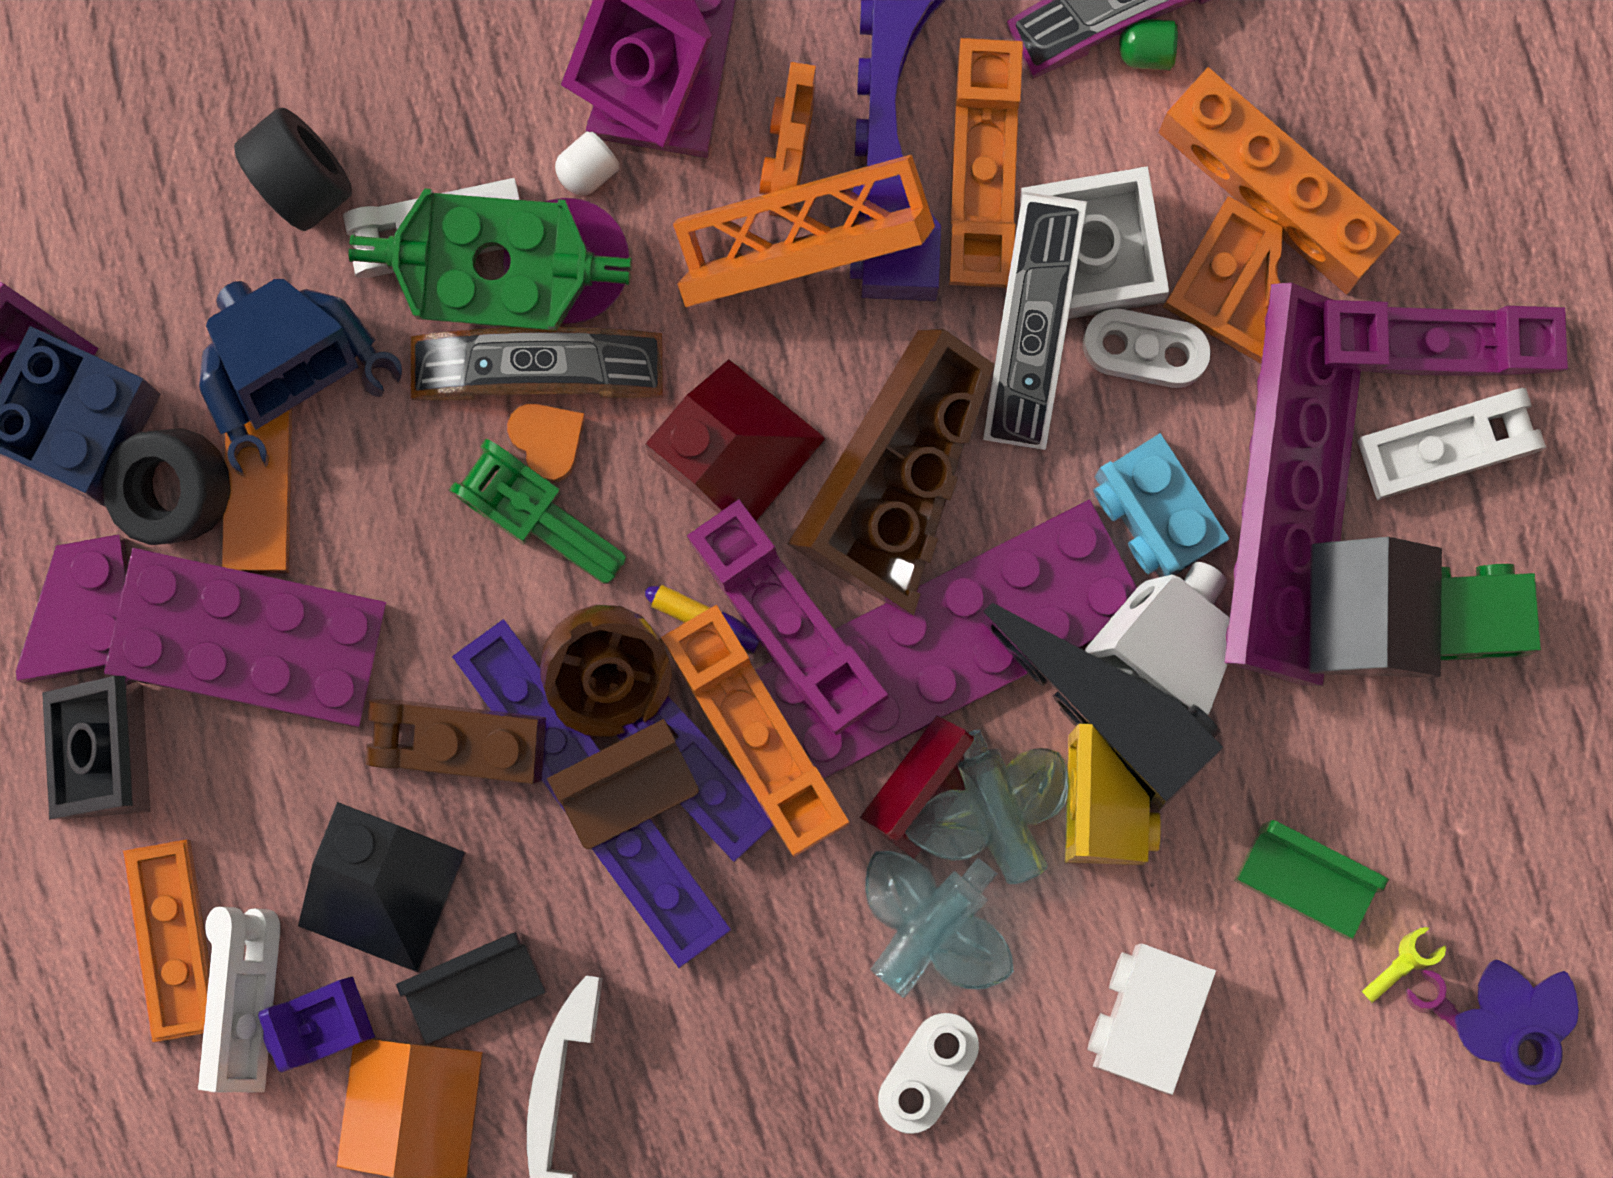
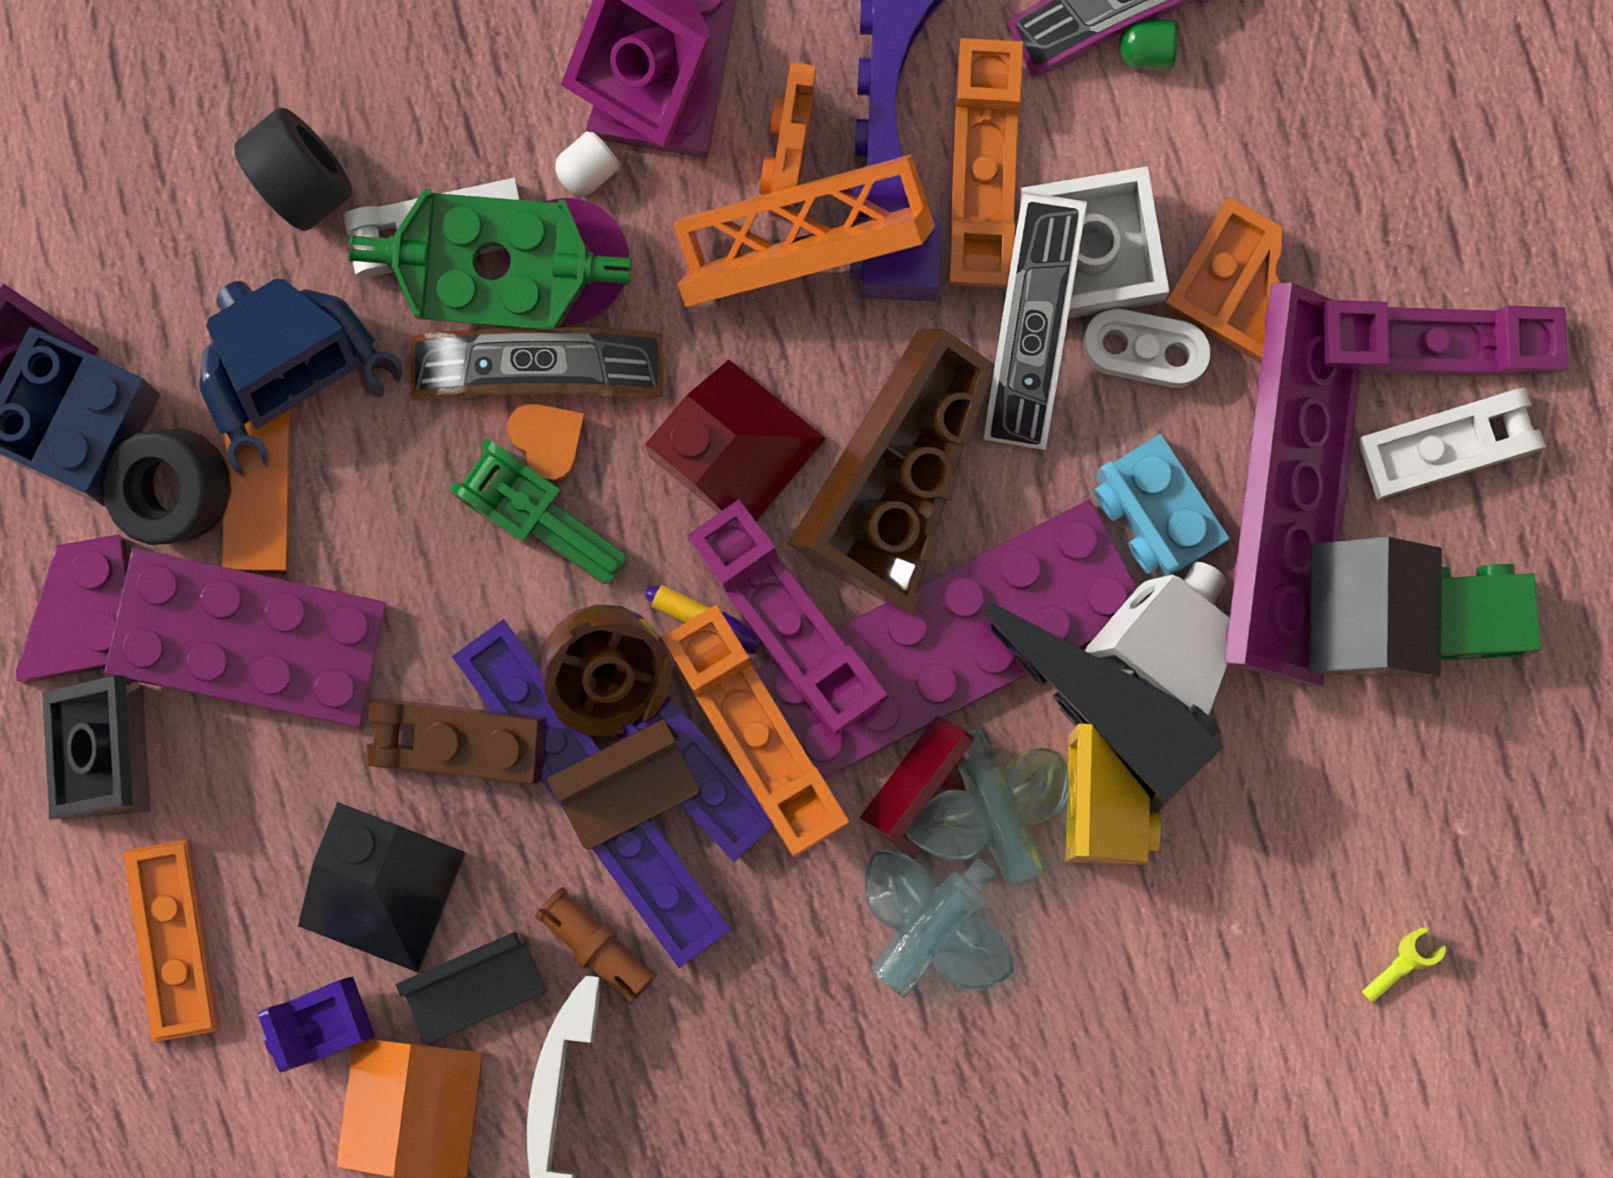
white plate [198,907,280,1092] -> none
white plate [878,1013,979,1133] -> none
white brick [1087,944,1216,1095] -> none
orange brick [1158,67,1400,295] -> none
green panel [1234,820,1389,940] -> none
magenta hand [1406,970,1460,1031] -> none
dark purple plate [1455,960,1579,1085] -> none
none -> dark orange pin [535,887,657,1006]

